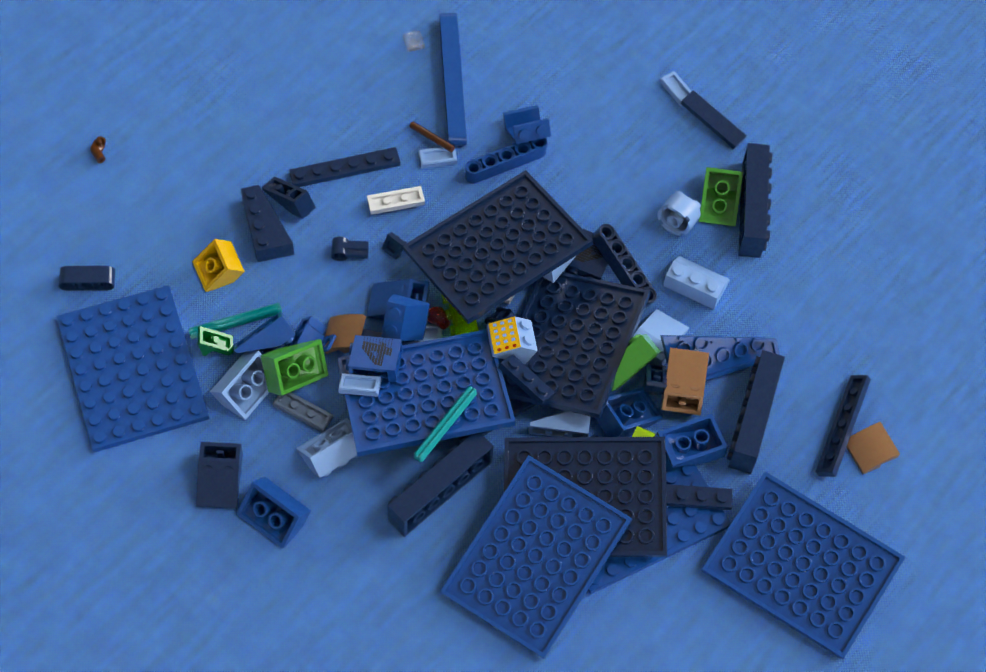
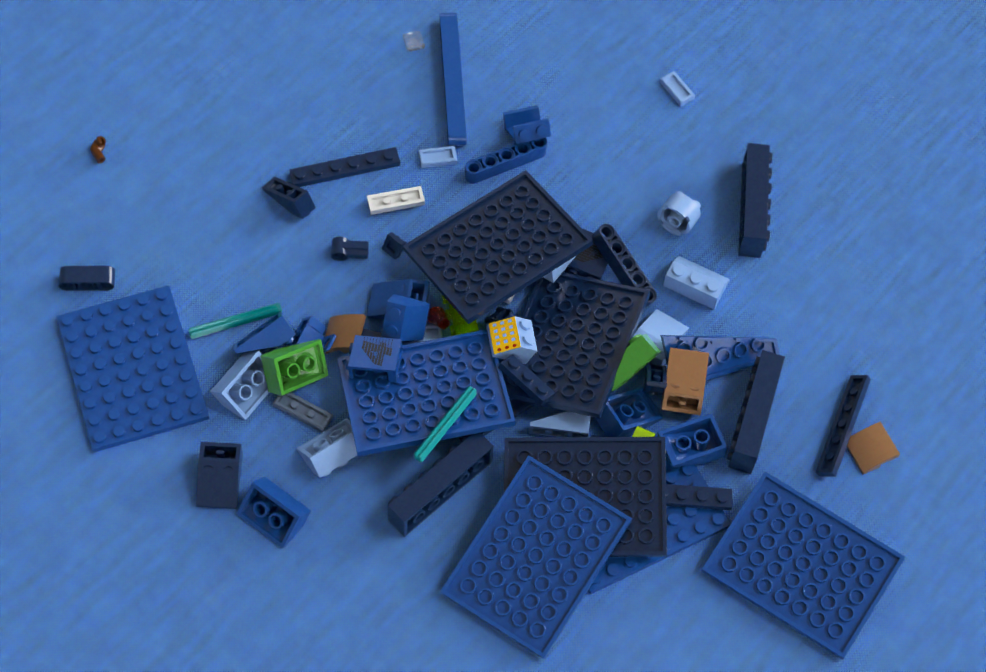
yellow slope [192,239,245,292] -> none
green slope [198,326,233,356] -> none
dark blue wedge [241,185,294,262] -> none
light blue tile [338,373,381,397] -> none
reddish brown bar [410,121,455,152] -> none
dark blue tile [681,90,747,149] -> none
bright green slope [699,167,743,227] -> none

